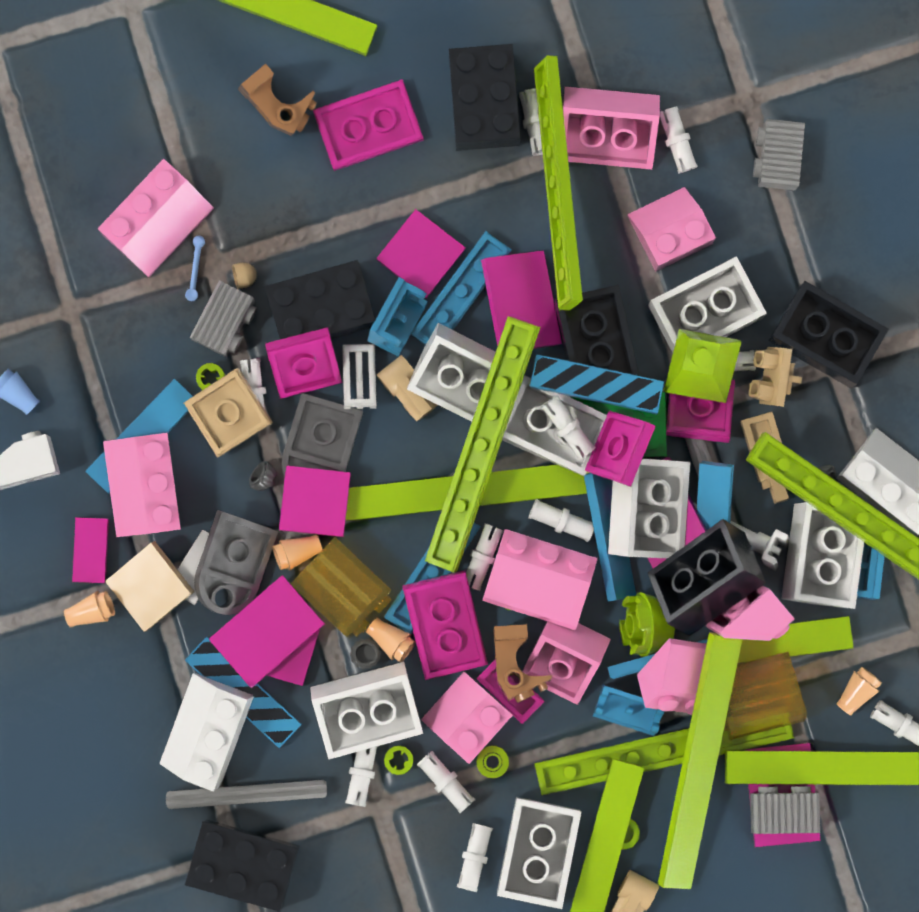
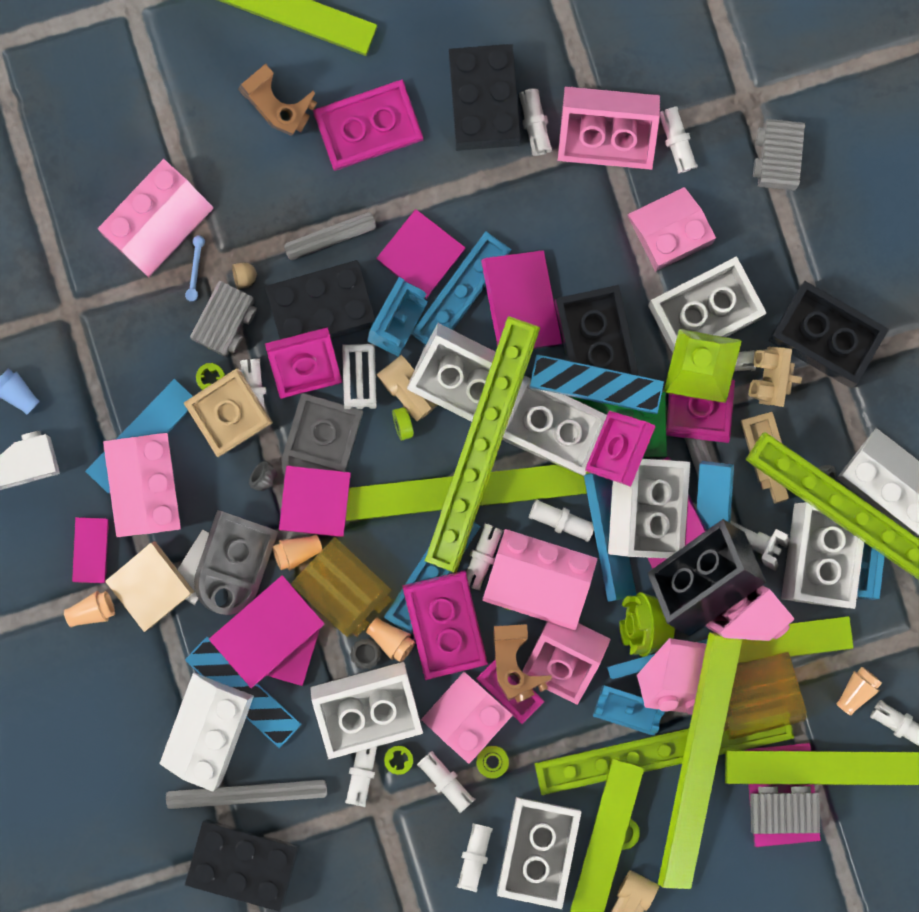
lime tile [534,55,583,310] -> none
white pin [541,395,596,460] -> none
none -> light grey axle [284,212,376,260]
none -> lime tile [392,407,414,441]

